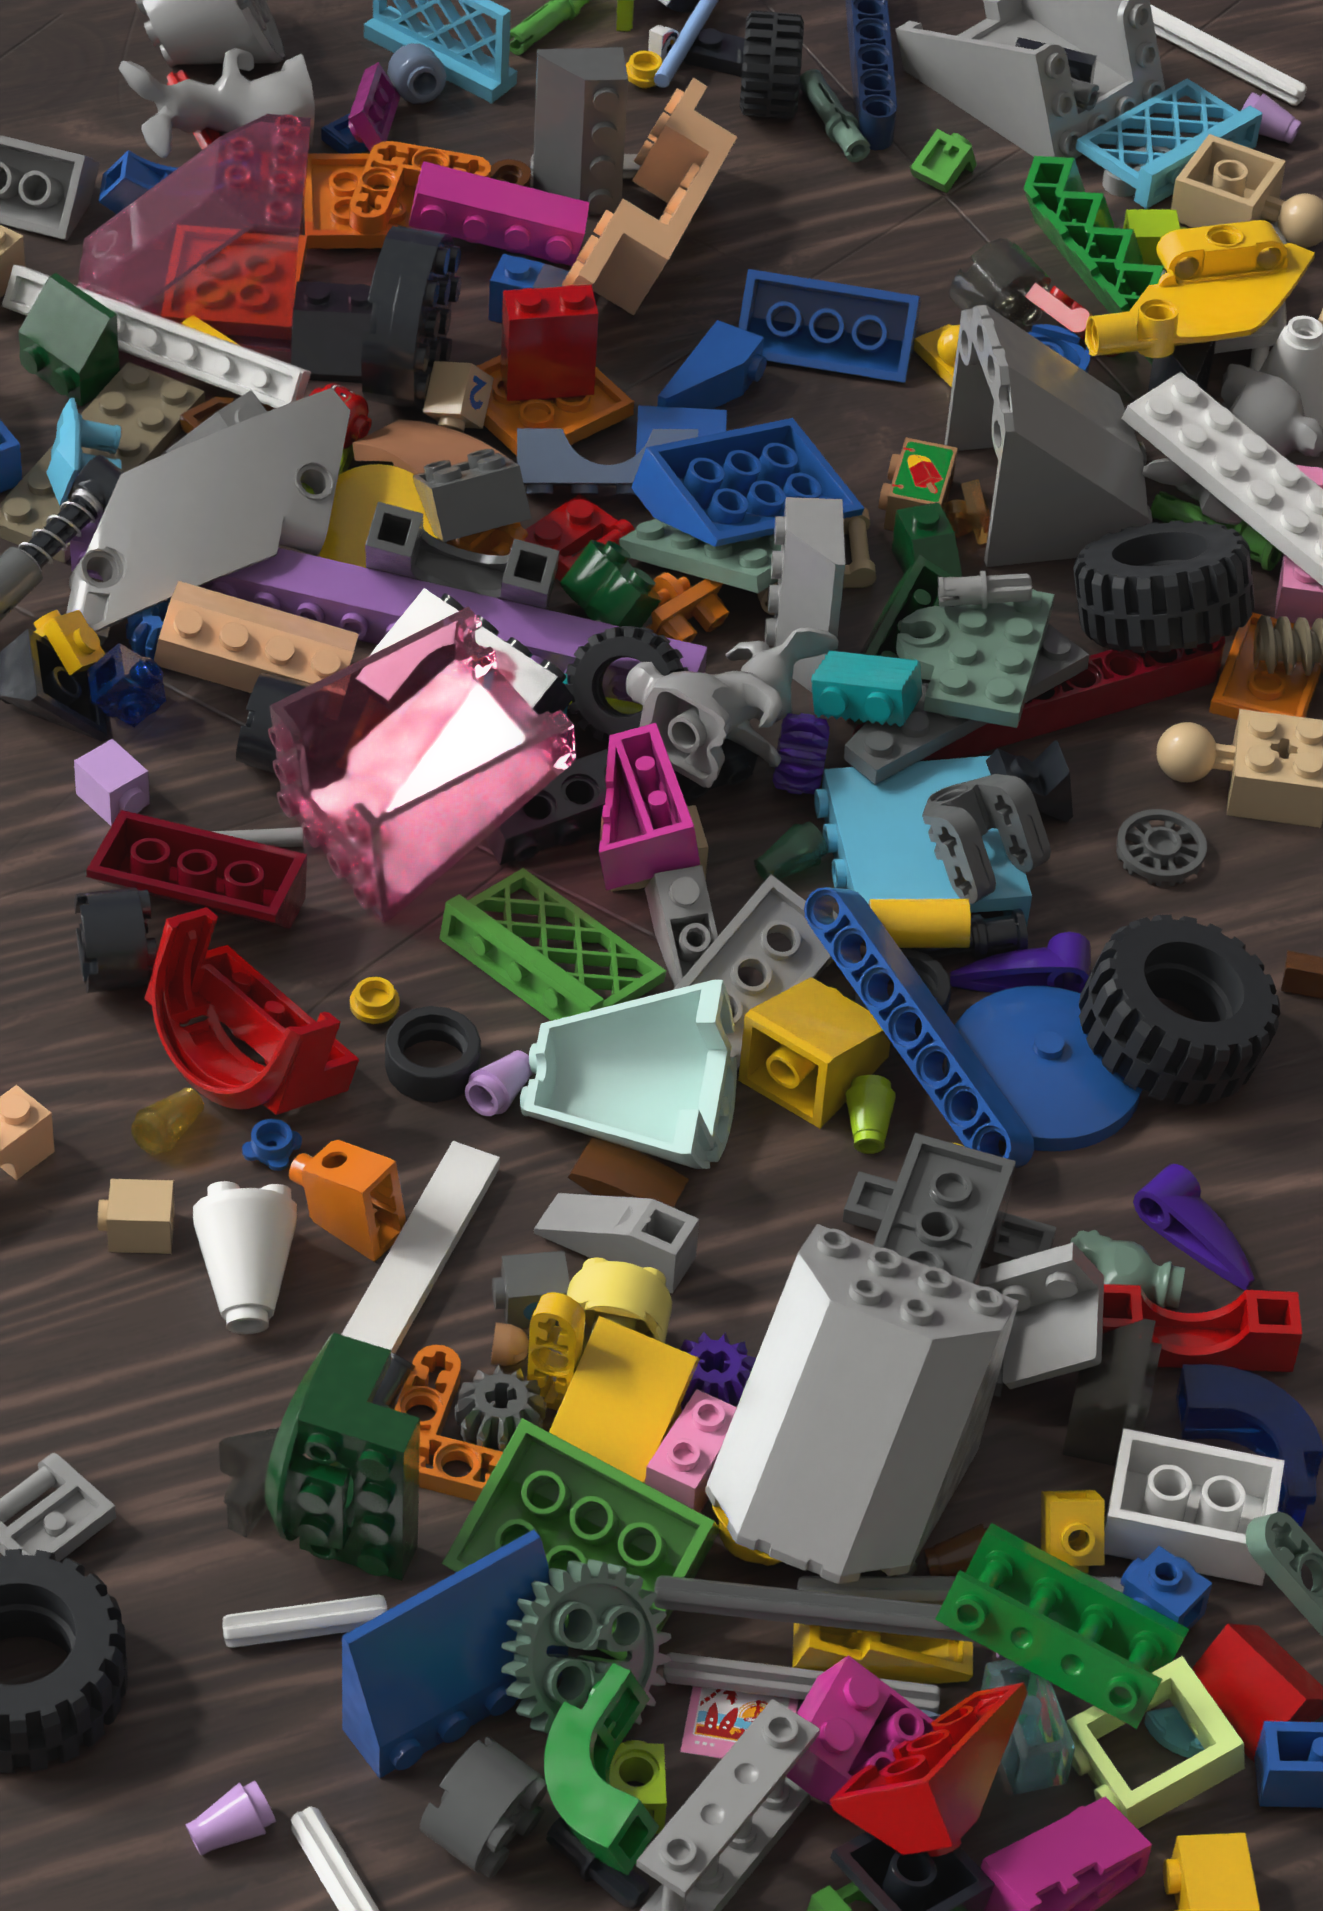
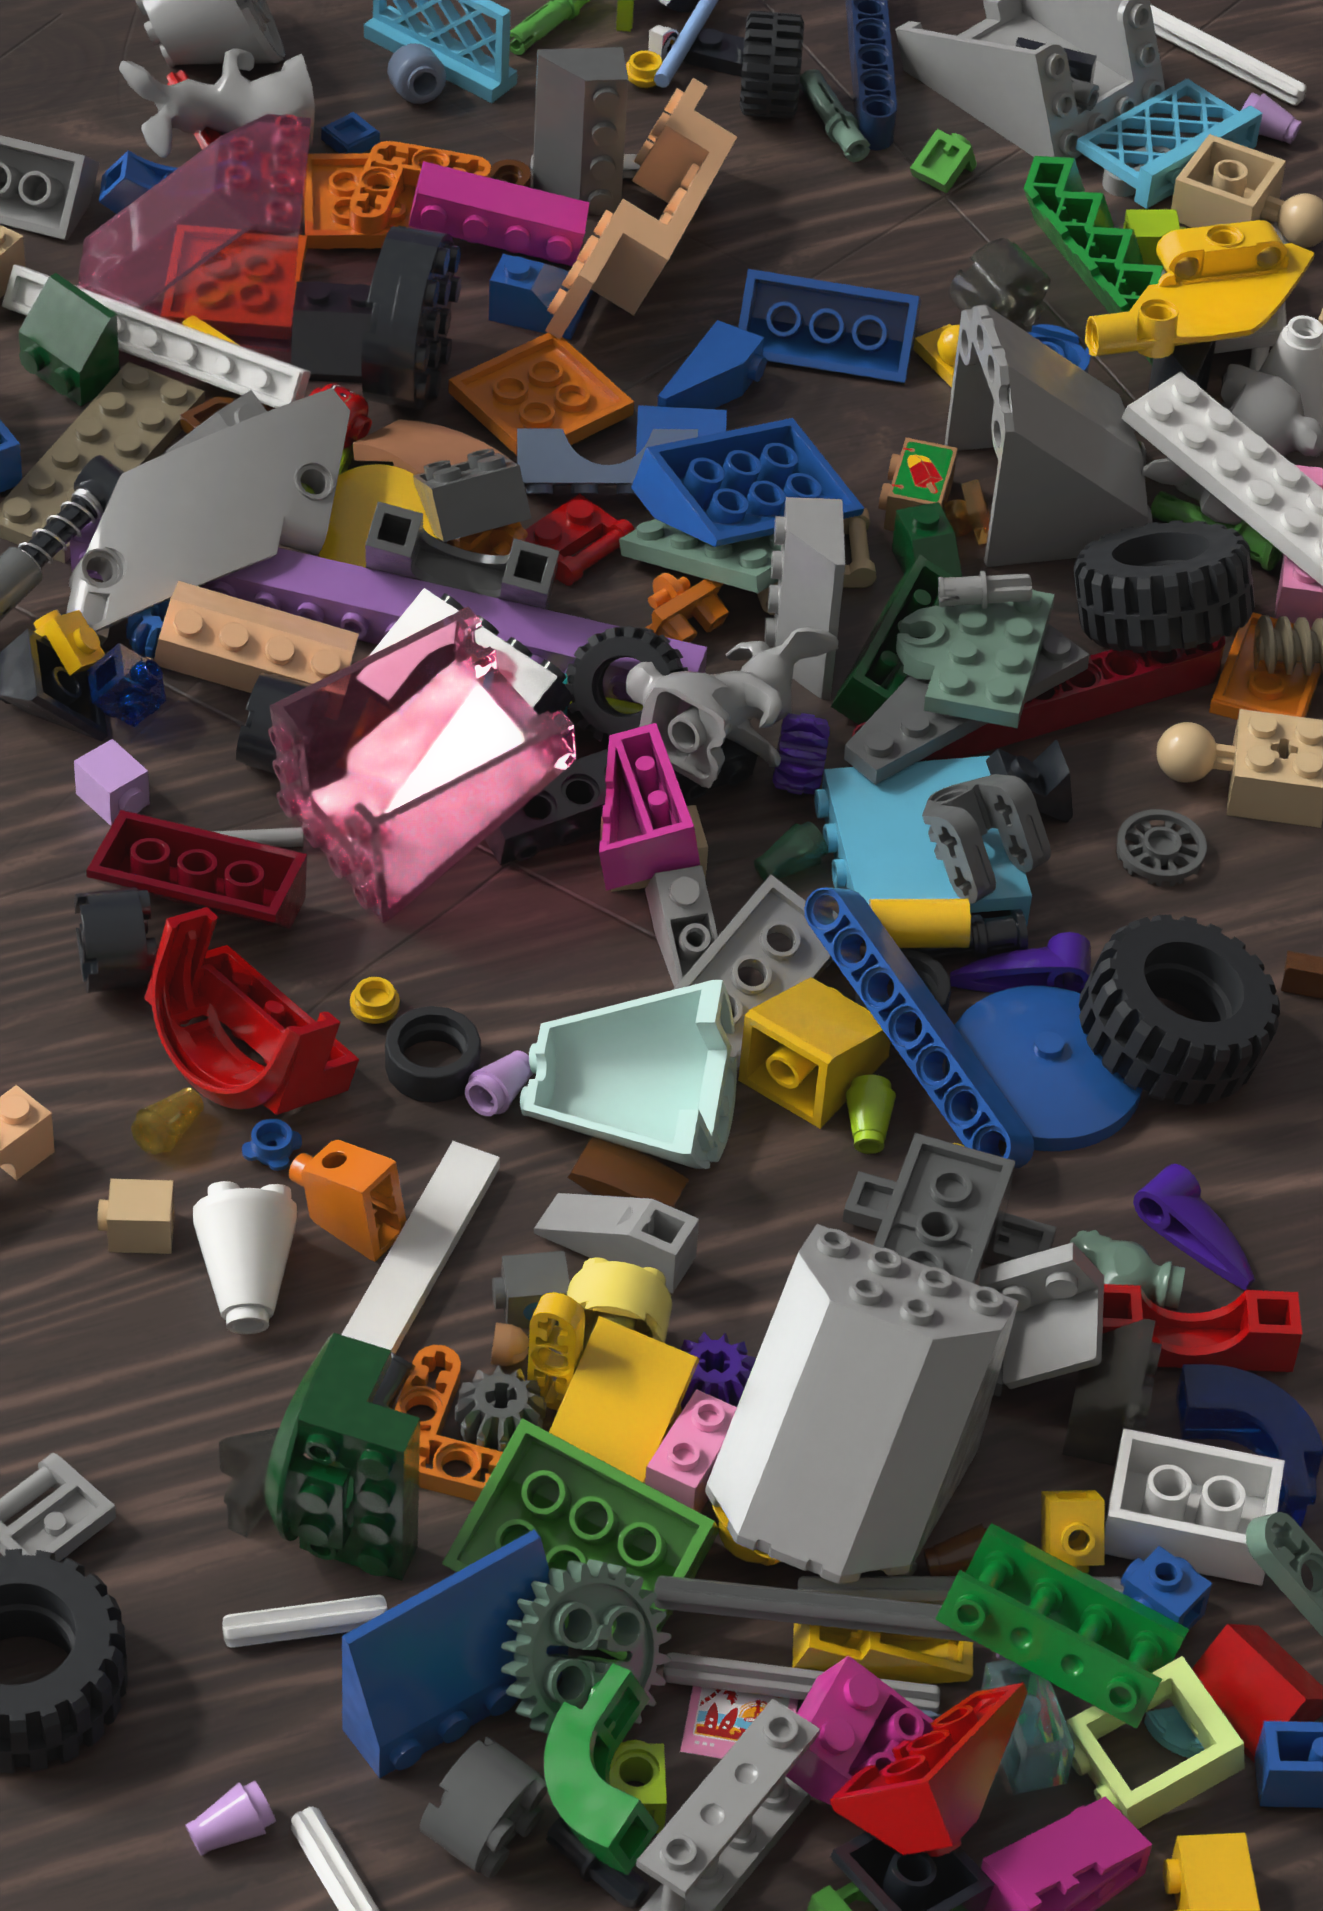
medium azure connector [46,398,121,505] -> none
magenta plate [348,62,401,151] -> none
tan brick [423,361,494,433] -> none
bright green fence [439,868,666,1021] -> none
red brick [500,284,598,401] -> none
dark green brick [560,540,661,628] -> none
teal brick [811,650,922,727] -> none
plate [1025,283,1120,357] -> none

